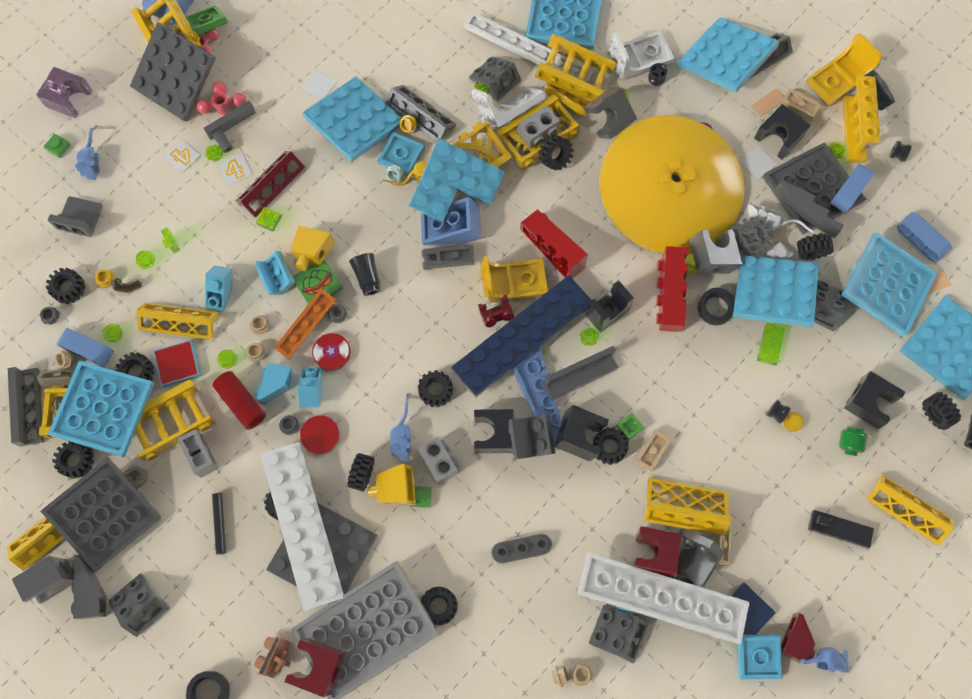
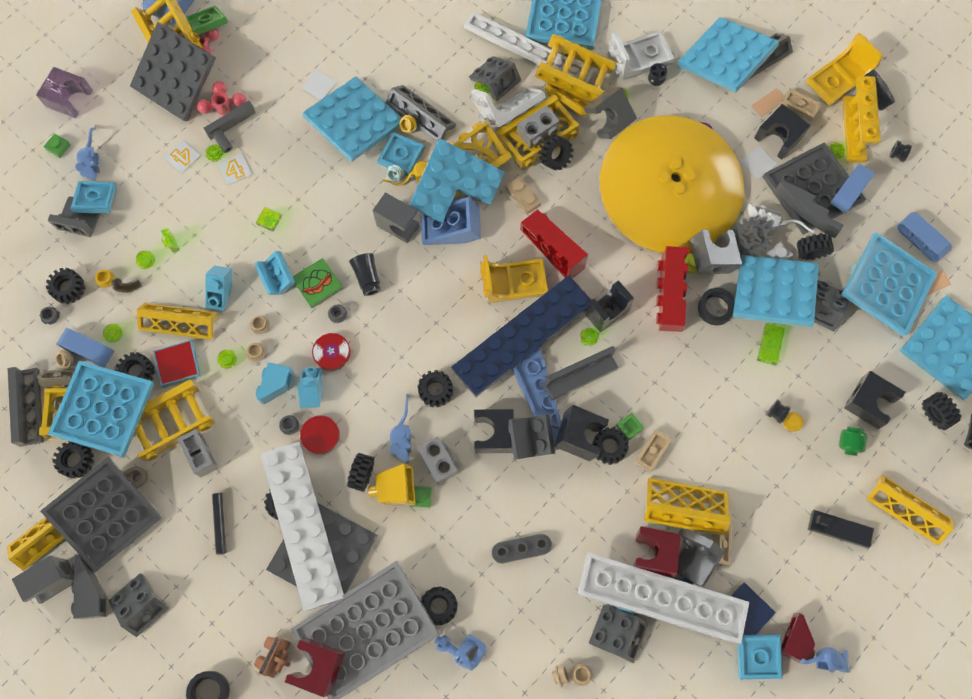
red piece [212,371,266,430] -> none
dark red fence [235,151,305,218] -> none
orange plate [274,288,336,360] -> none
yellow torso [291,226,335,271] -> none
dark grey plate [422,245,475,270] -> none
dark red piece [478,295,514,328] -> none
none -> medium azure tile [70,181,117,214]
none -> dark grey piece [372,192,420,243]
none -> medium blue piece [434,634,486,671]
none -> tan plate [505,176,541,215]

